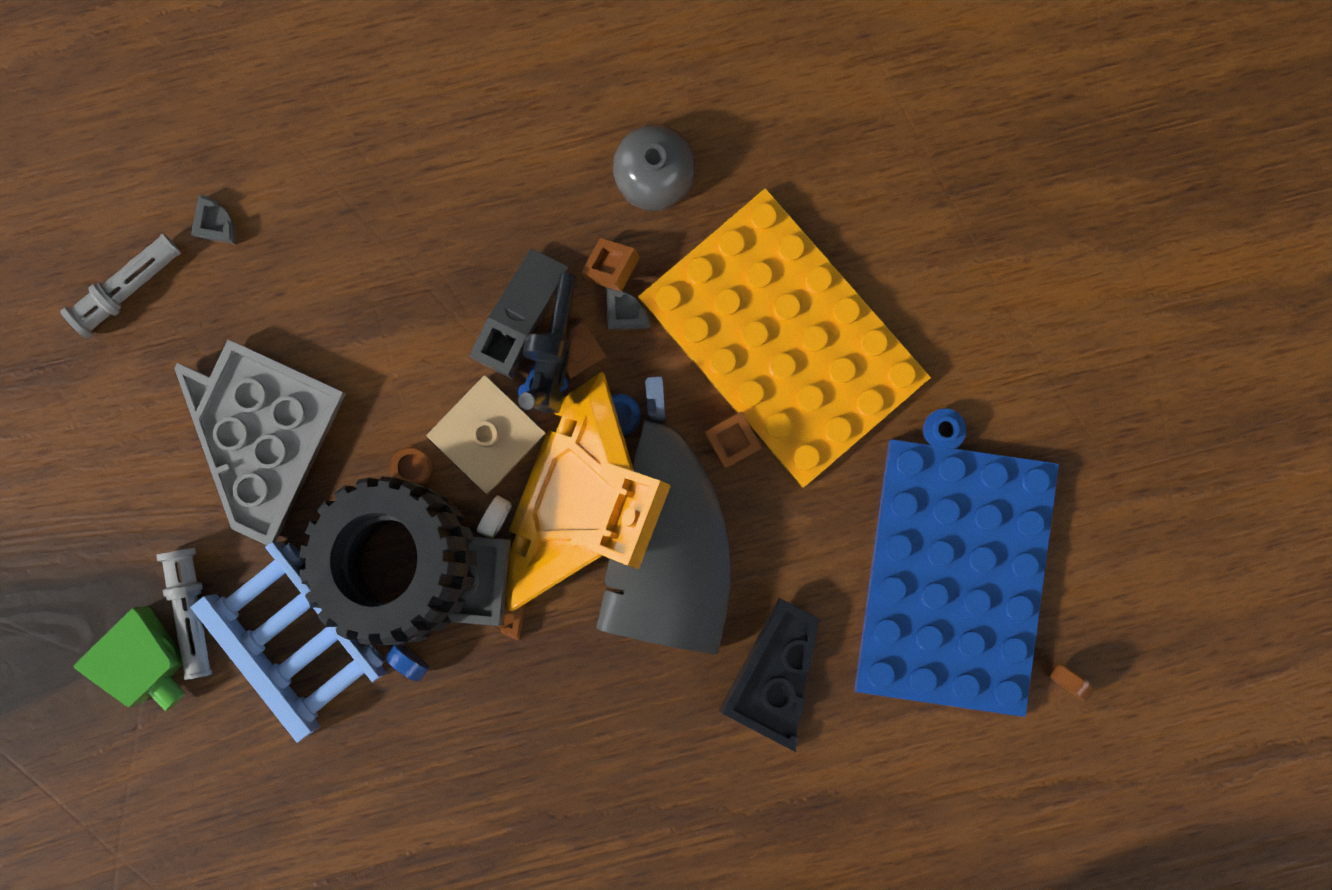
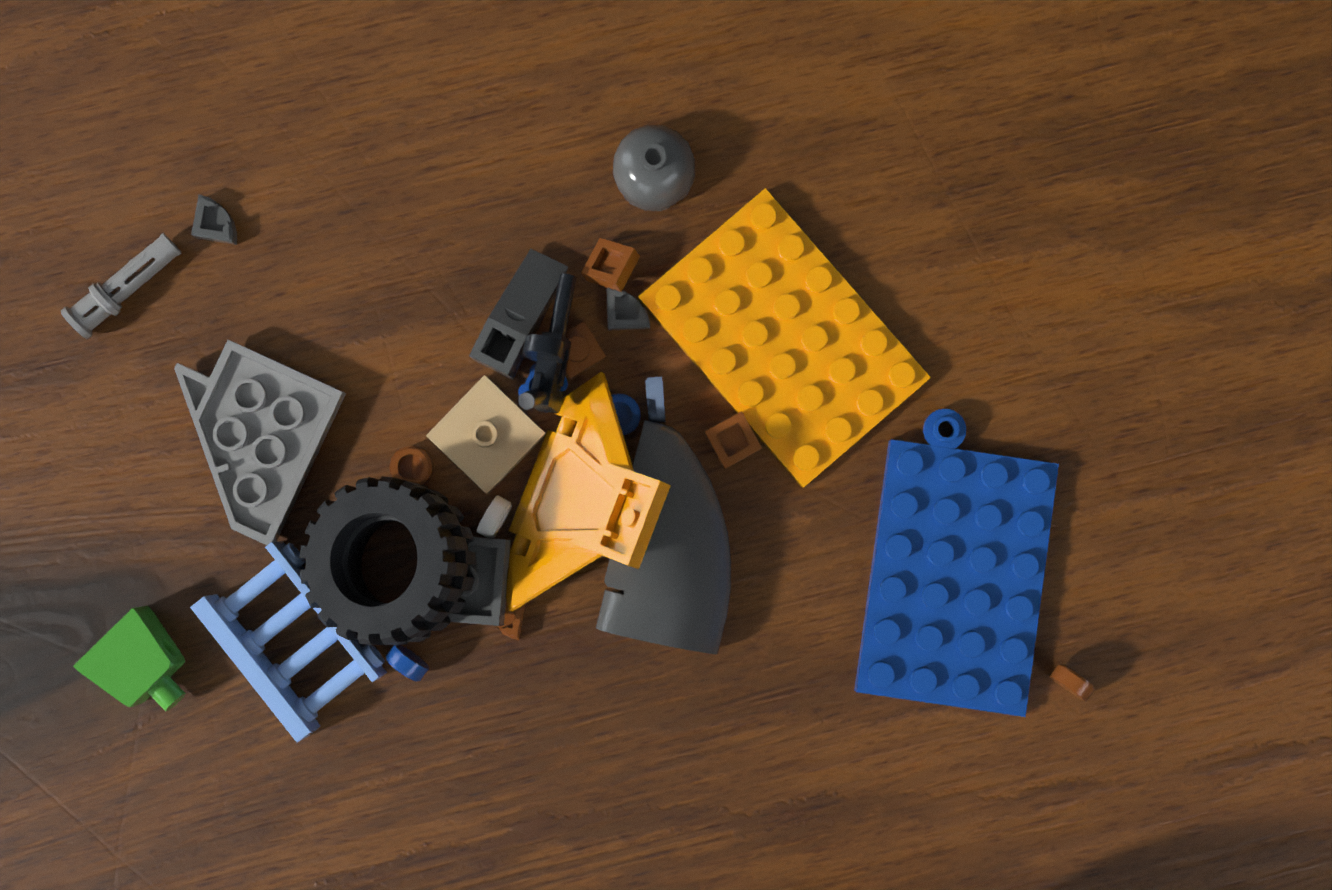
light grey pin [156,547,212,680] -> none
black wing [719,598,819,752] -> none

